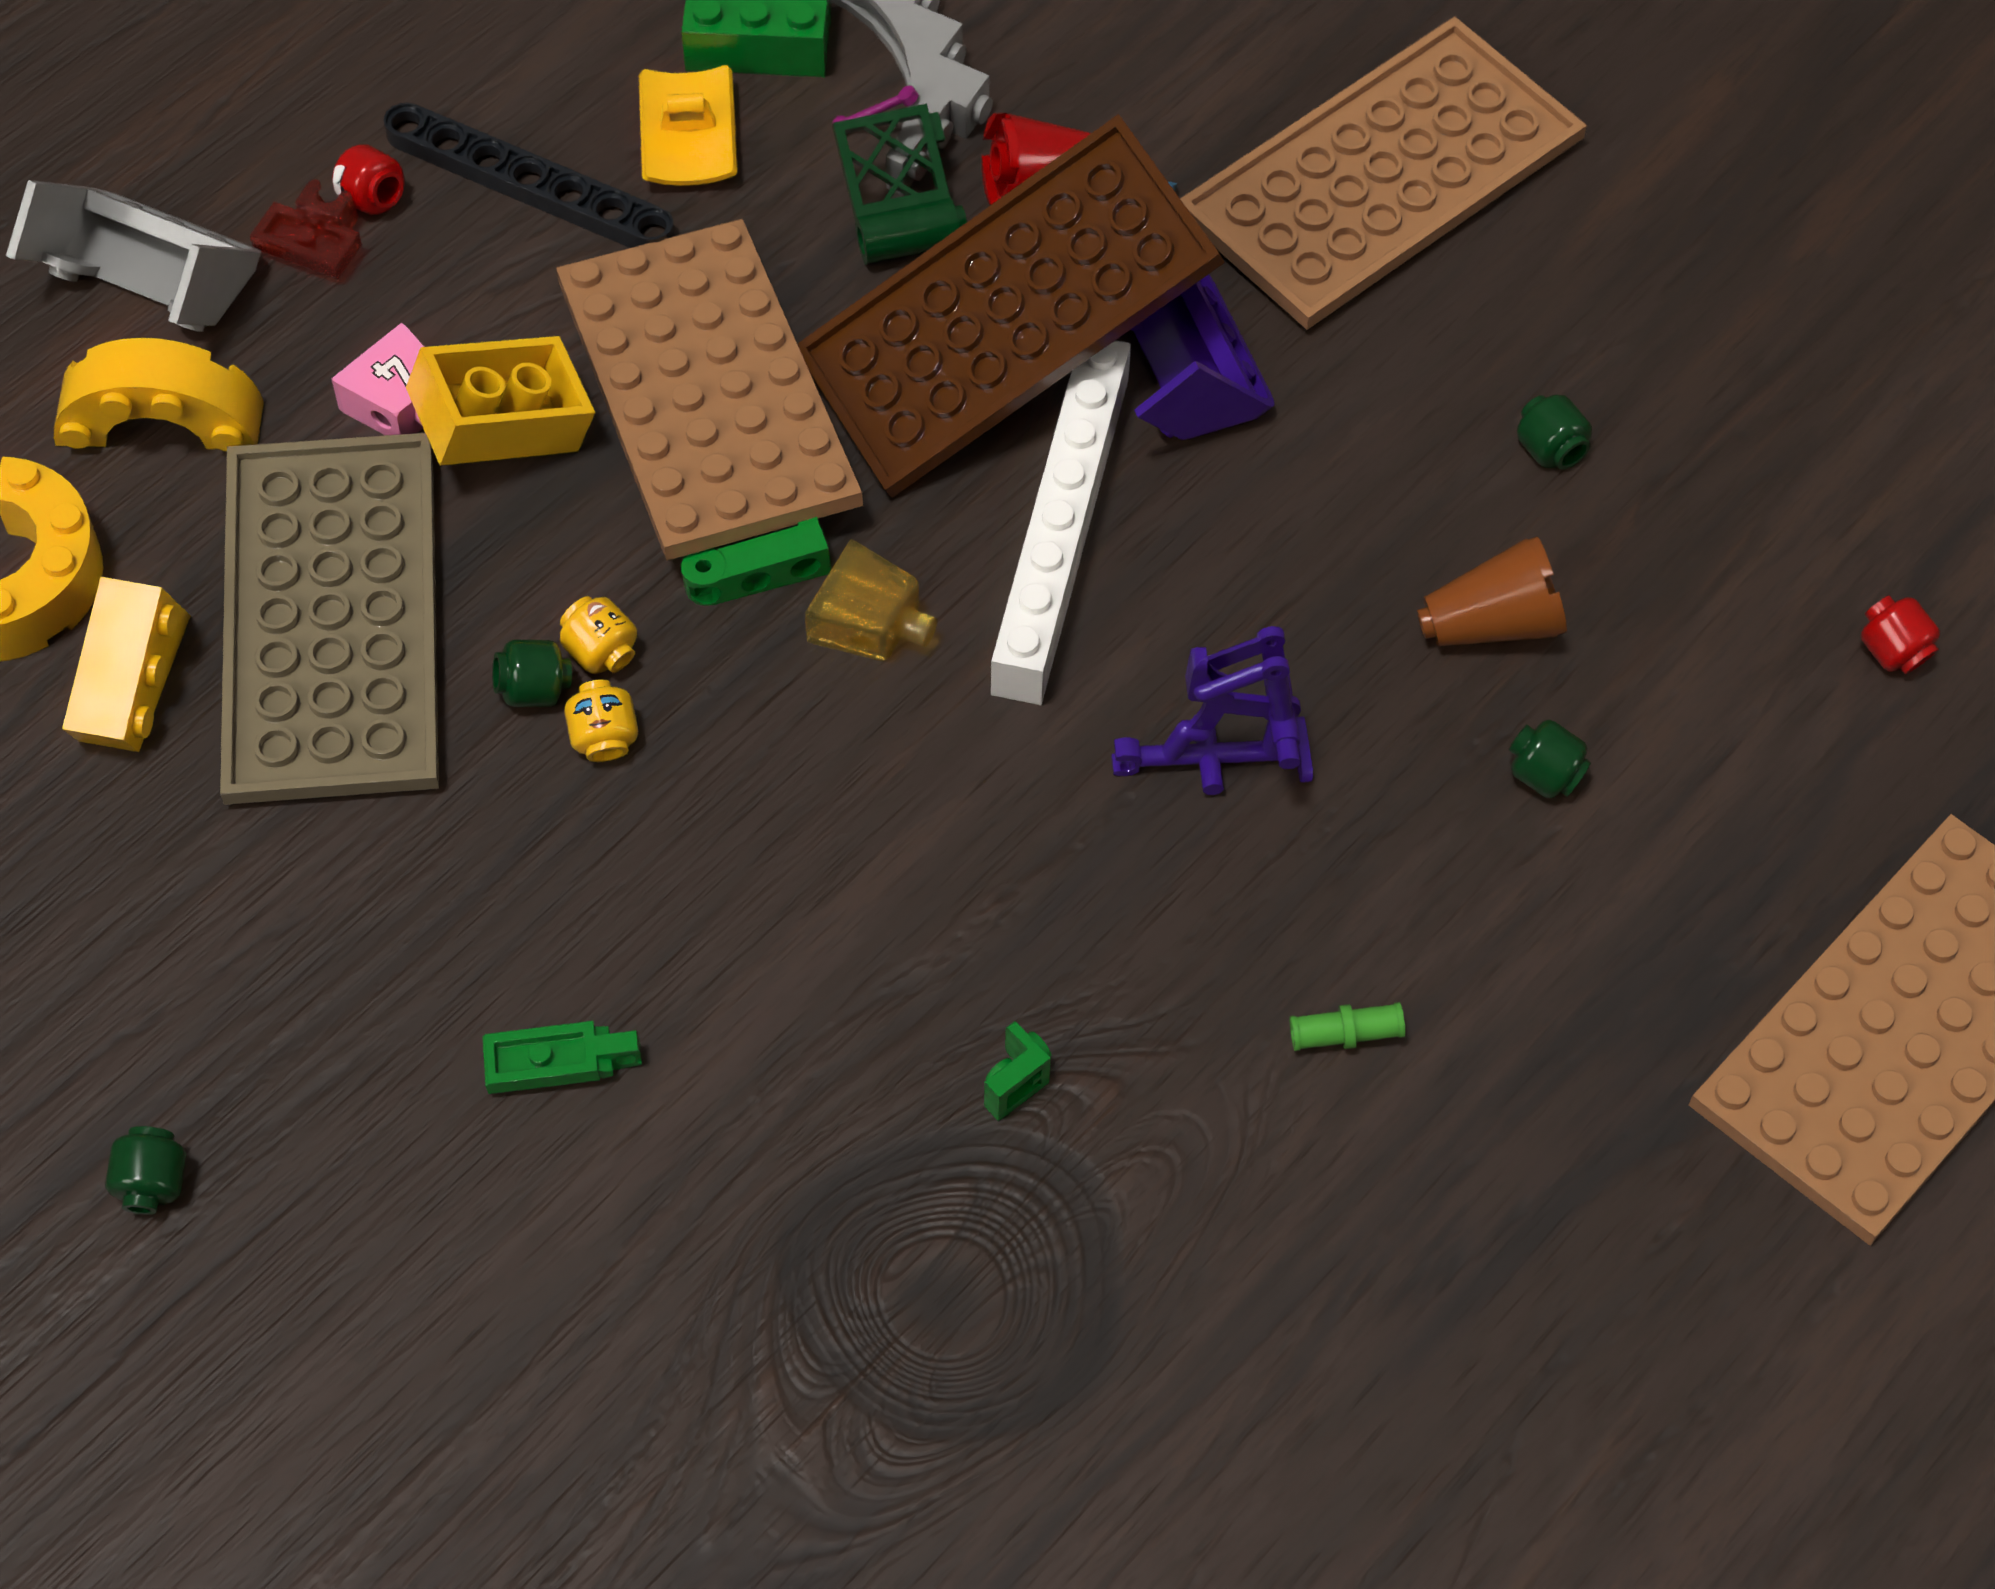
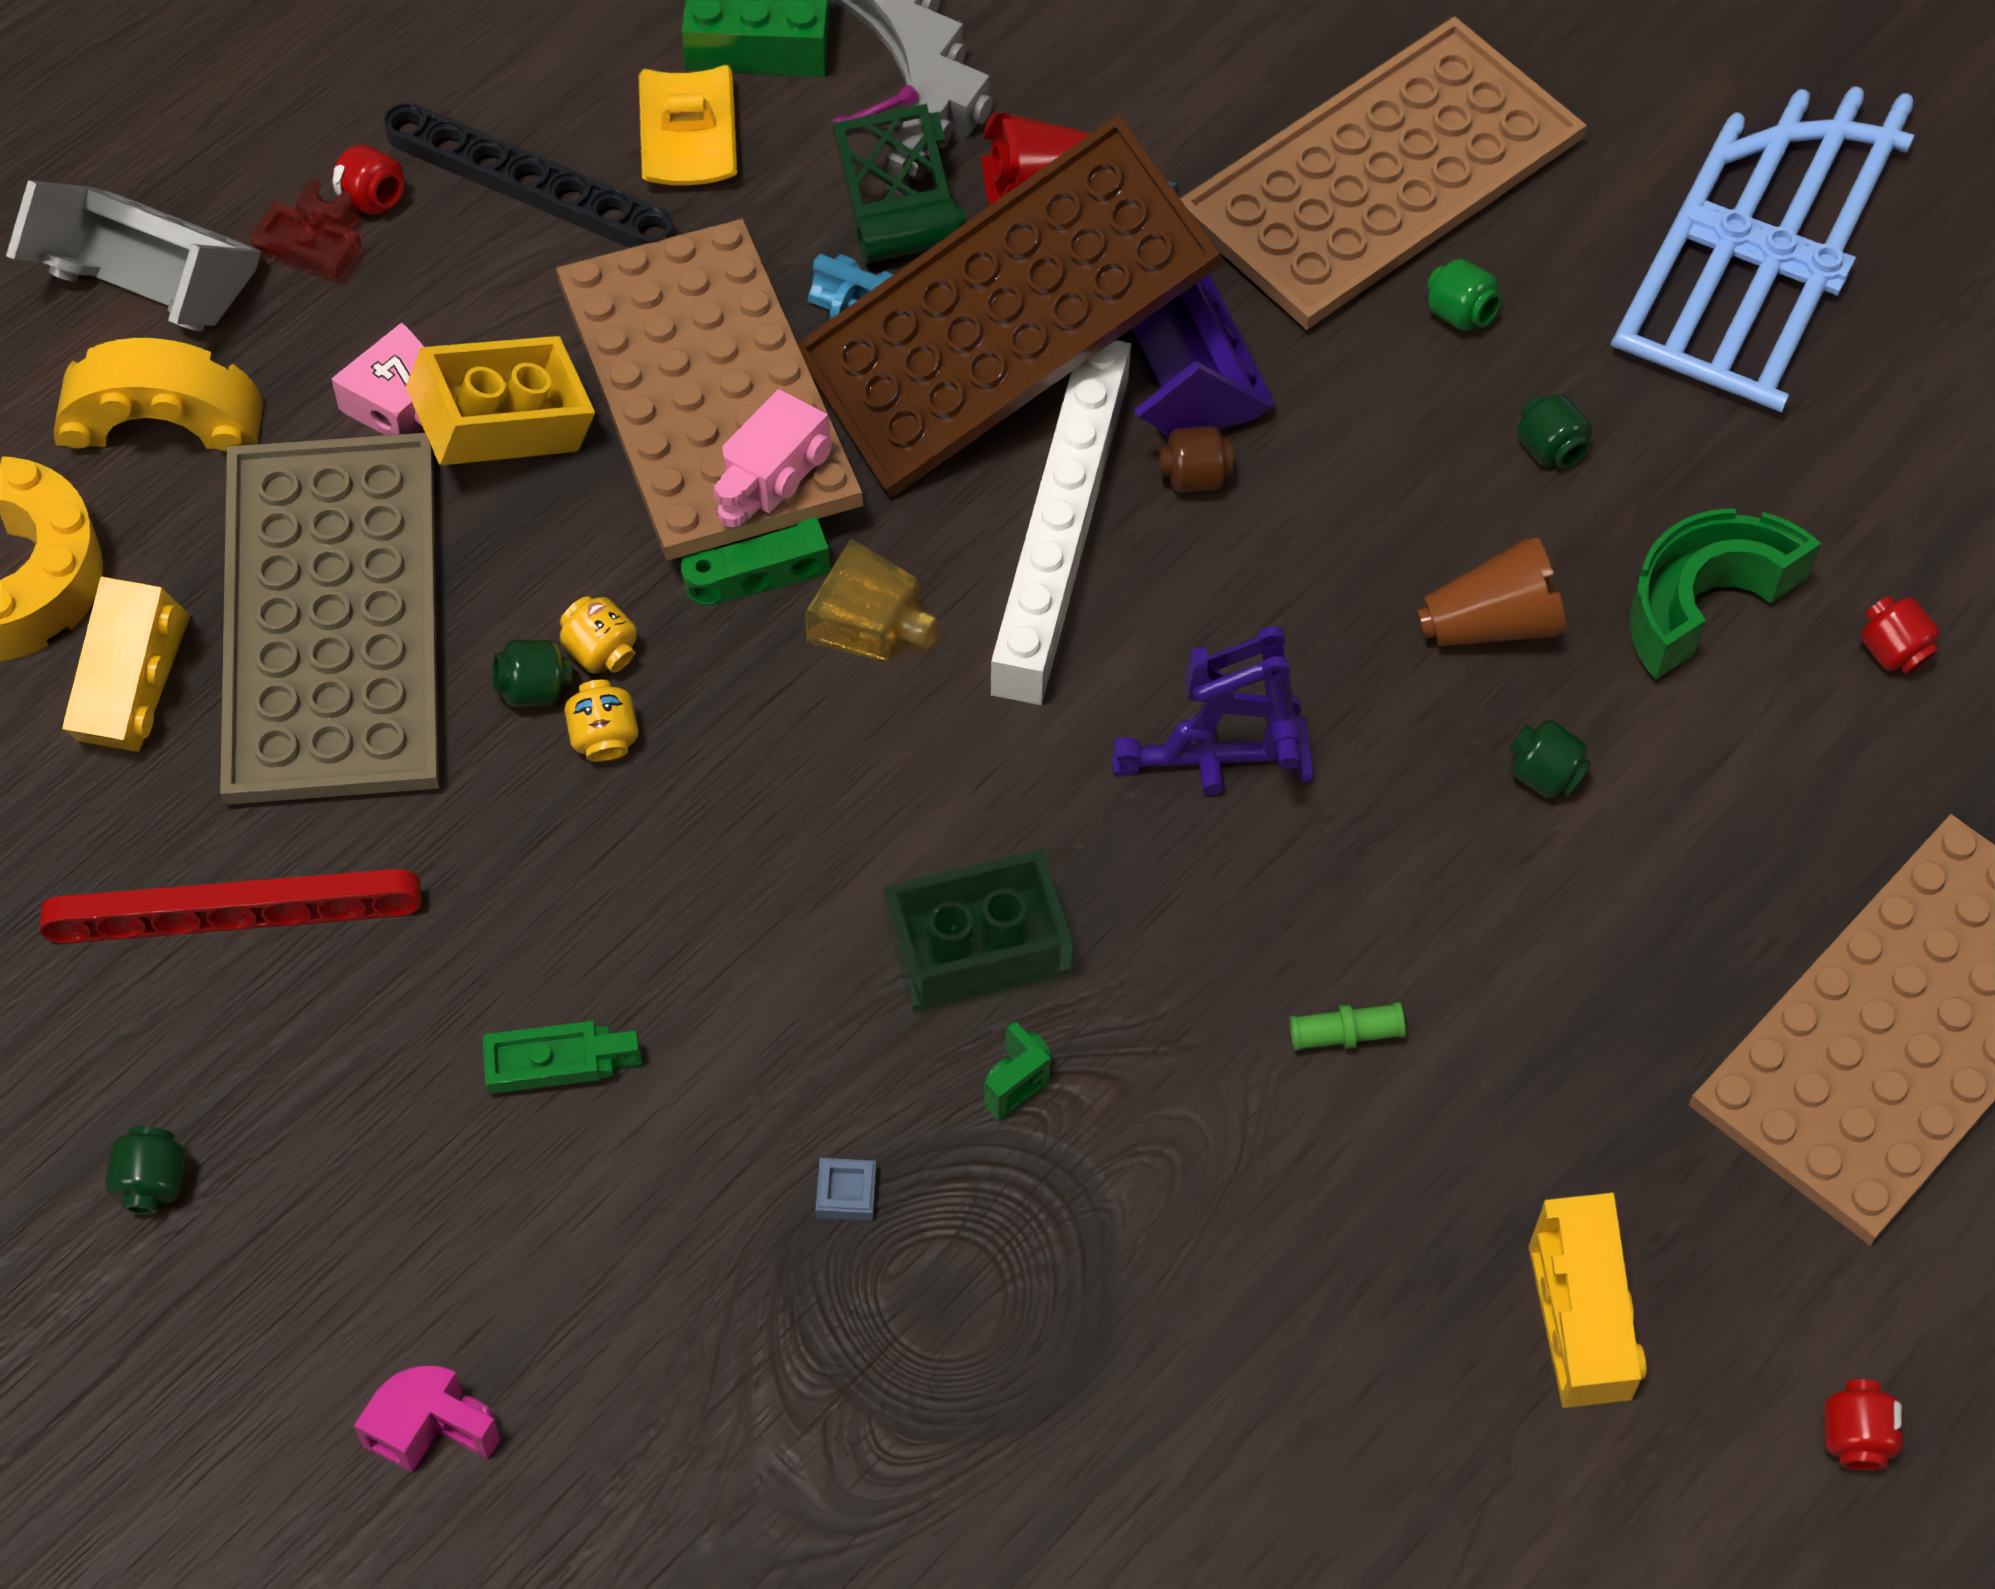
none -> red beam [40,869,421,944]
none -> dark pink brick [354,1366,501,1473]
none -> bright pink hinge [714,389,832,528]
none -> dark azure hips [808,254,894,320]
none -> sand blue tile [815,1158,877,1221]
none -> clear green brick [883,849,1073,1012]
none -> reddish brown head [1158,426,1233,493]
none -> green head [1427,258,1502,332]
none -> yellow wedge [1528,1193,1646,1408]
none -> light blue piece [1611,86,1914,412]
none -> green brick [1630,508,1822,680]
none -> red head [1824,1379,1903,1471]

